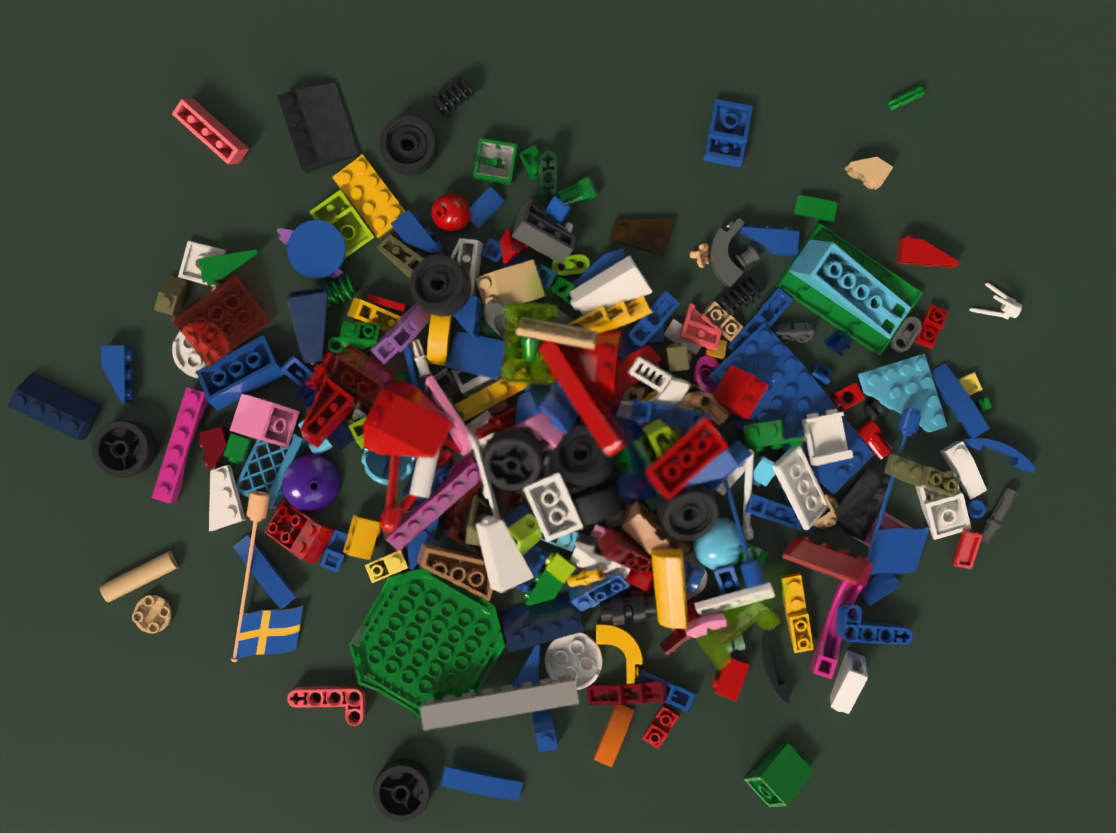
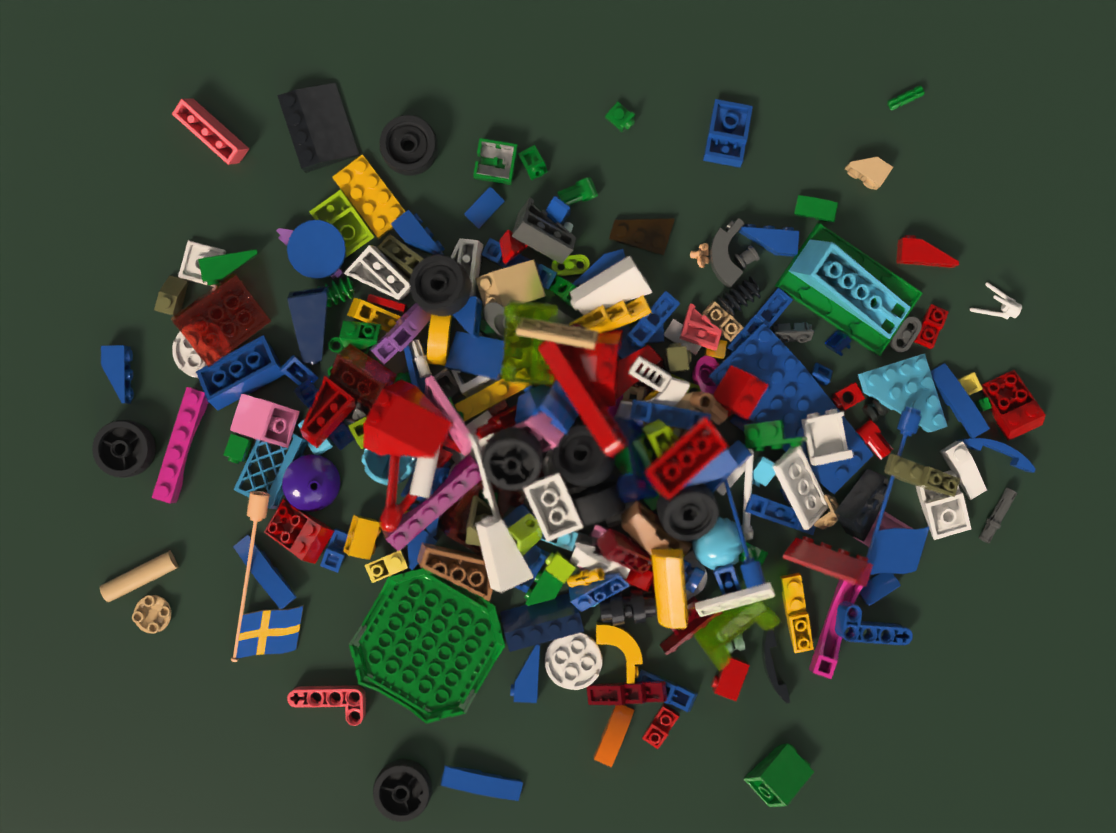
dark blue slope [8,373,101,440] -> none
dark red slope [198,427,229,470] -> none
white wing [209,465,246,531] -> none
red pin [306,352,337,390] -> none
light grey brick [420,675,579,730] -> none
red cylinder [431,193,471,232] -> none
black piece [432,77,475,118] -> none
green cone [520,336,540,362] -> none
blue slope [532,709,558,752] -> none
dark green beam [537,148,557,206] -> none
bright pink slope [684,613,726,638] -> none
white slope [830,650,868,714] -> none
tile [951,529,983,569] -> none
blue tile [966,499,986,519] -> none
none -> white wedge [344,245,410,300]
none -> green bracket [605,102,635,132]
none -> red slope [981,370,1046,441]

